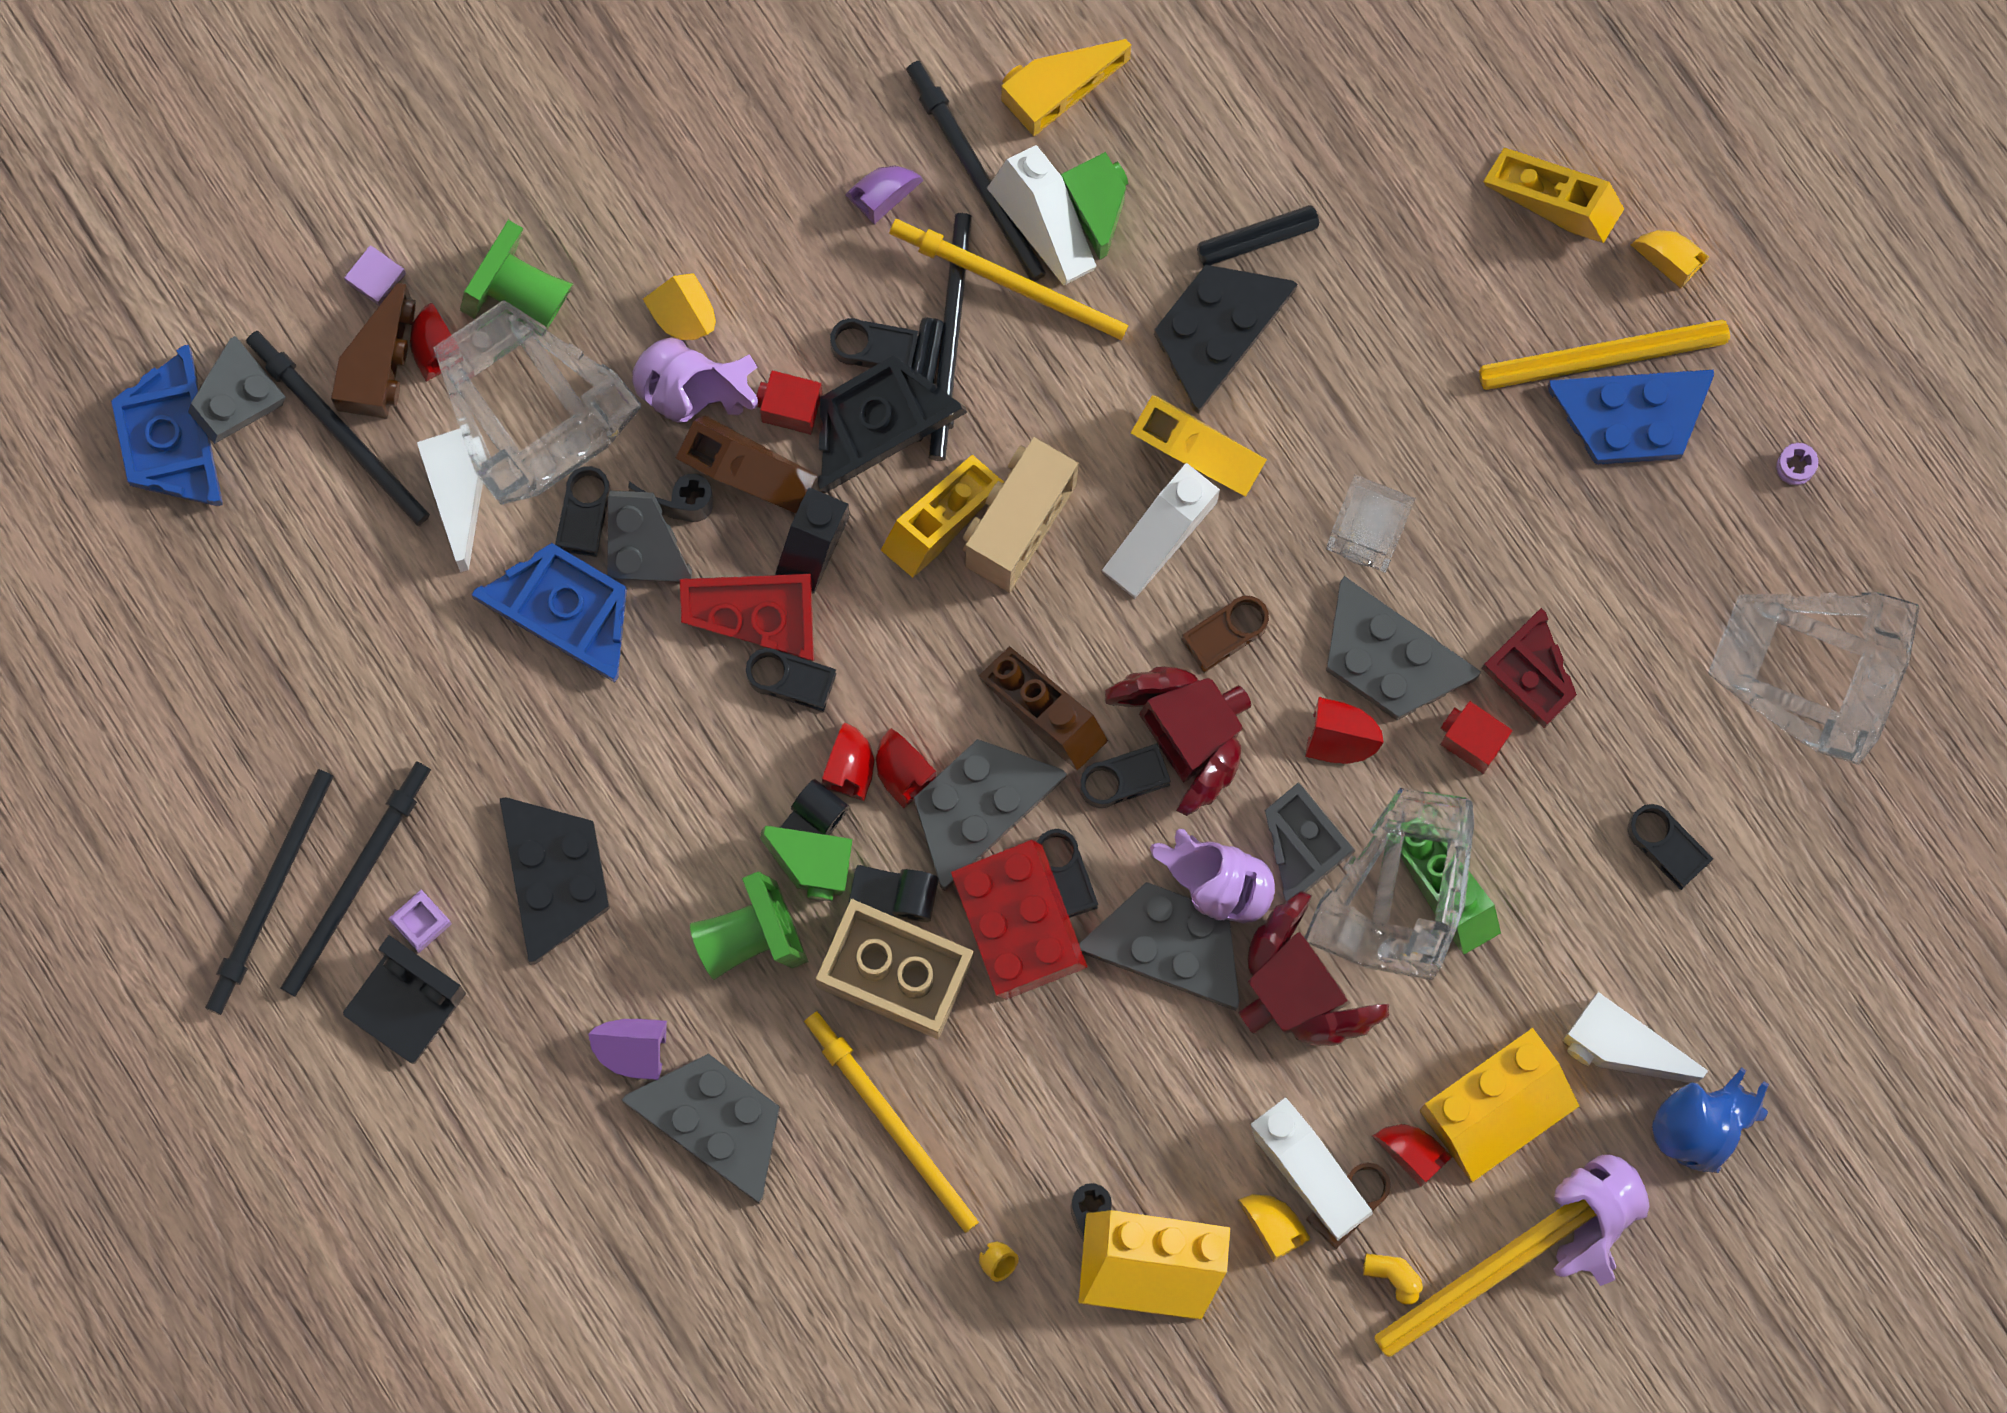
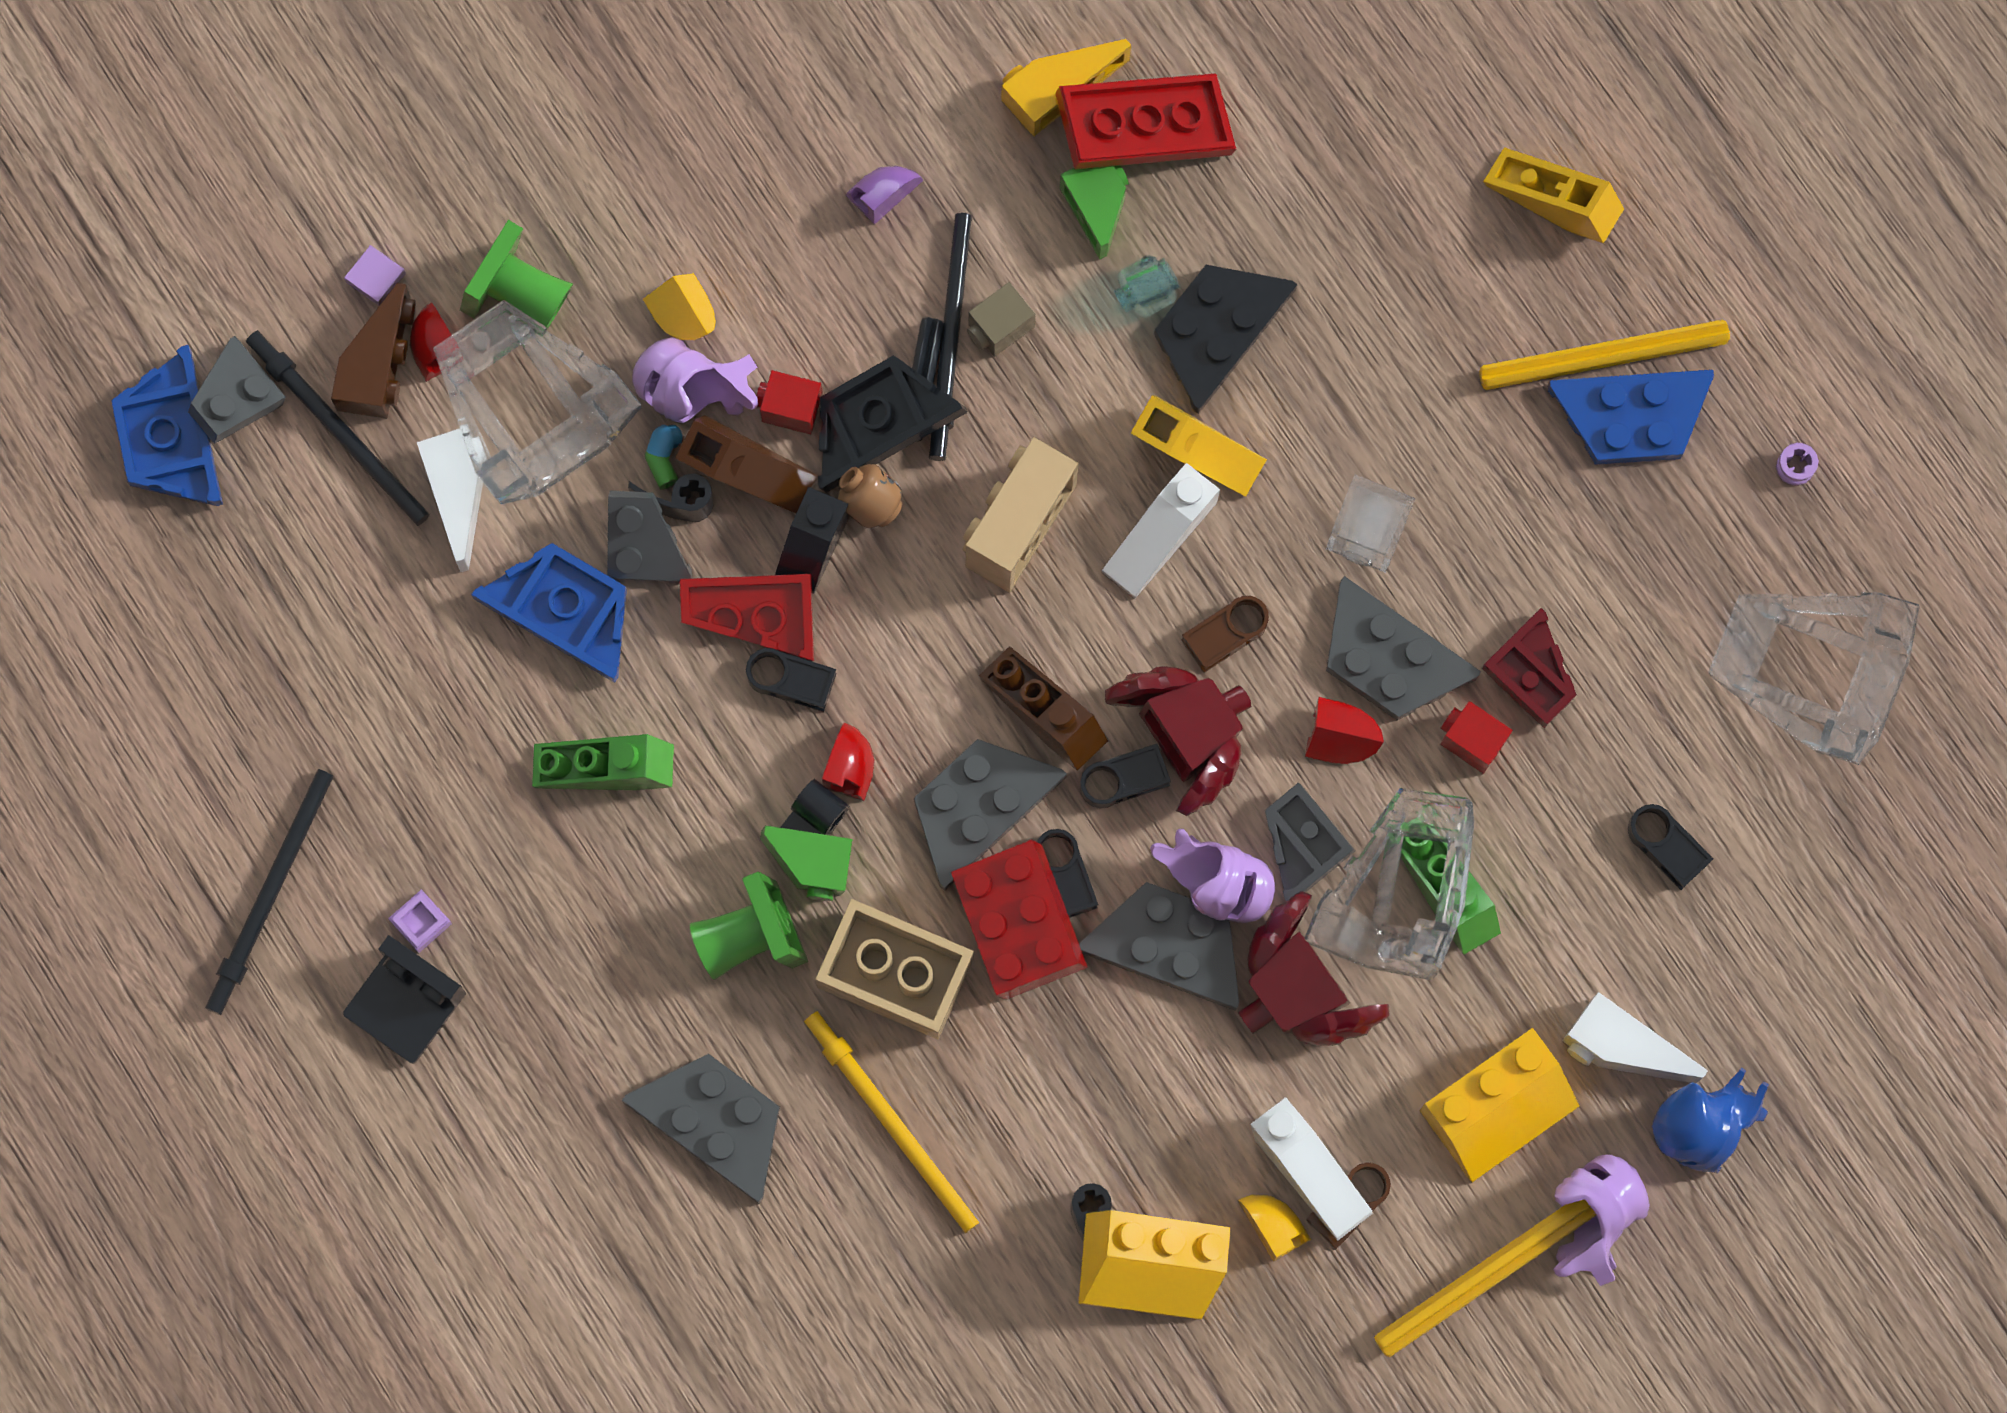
black bar [280,761,431,997] -> none
black wing [500,797,610,965] -> none
black piece [555,466,610,557] -> none
medium lavender brick [588,1019,667,1080] -> none
black piece [830,318,918,368] -> none
black panel [849,865,939,922] -> none
red brick [875,728,936,808] -> none
yellow slope [881,455,1004,578] -> none
yellow bar [889,218,1129,341] -> none
black bar [906,61,1046,282] -> none
yellow hinge [979,1242,1019,1282] -> none
white slope [987,145,1096,285] -> none
black axle [1197,205,1320,266] -> none
yellow arm [1363,1253,1423,1305] -> none
red brick [1372,1124,1452,1187] -> none
yellow brick [1630,230,1709,289] -> none
none -> bright green slope [532,734,674,790]
none -> arm [645,424,683,490]
none -> medium nougat head [838,464,902,528]
none -> dark tan brick [967,282,1036,357]
none -> red tile [1055,73,1236,169]
none -> clear light blue head [1114,255,1181,318]

